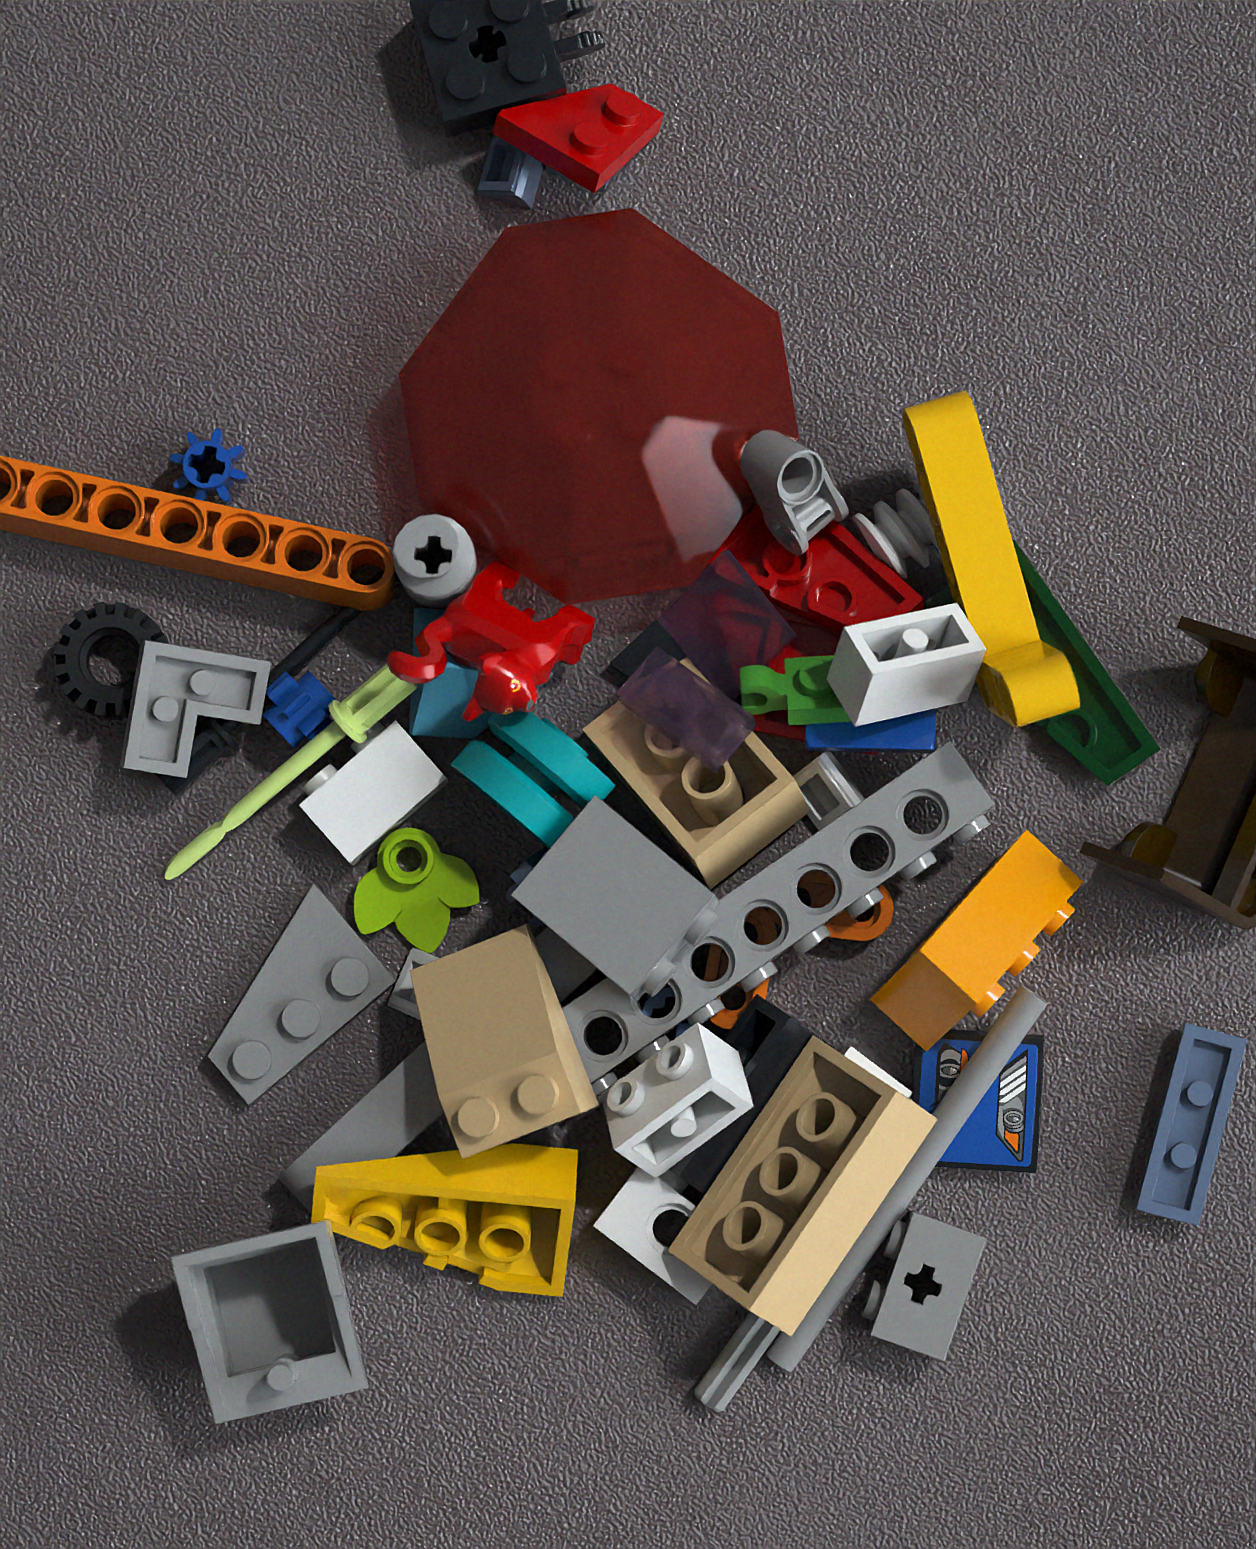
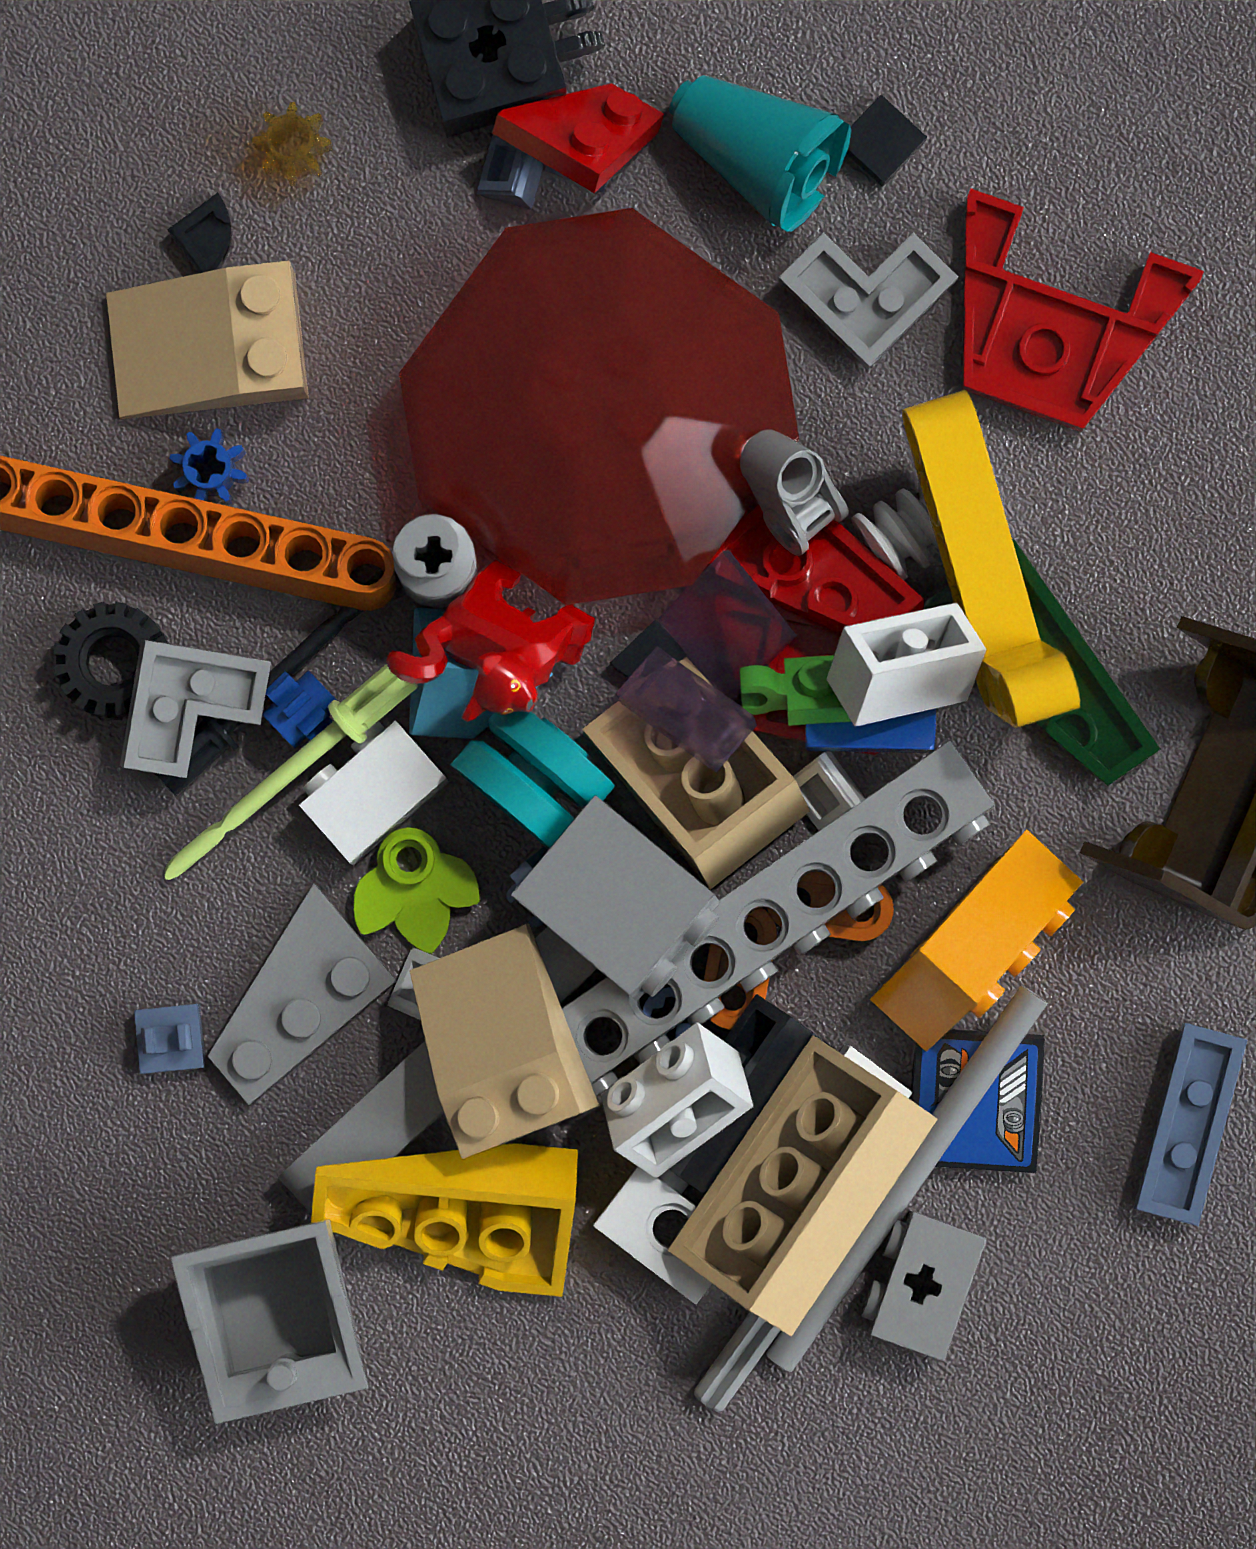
none -> tan slope [106,261,309,419]
none -> sand blue tile [134,1004,206,1074]
none -> black tile [167,192,232,273]
none -> clear yellow gear [252,102,333,186]
none -> teal cone [669,75,851,232]
none -> light grey plate [778,232,958,369]
none -> black tile [846,95,927,187]
none -> red wing [962,188,1204,432]

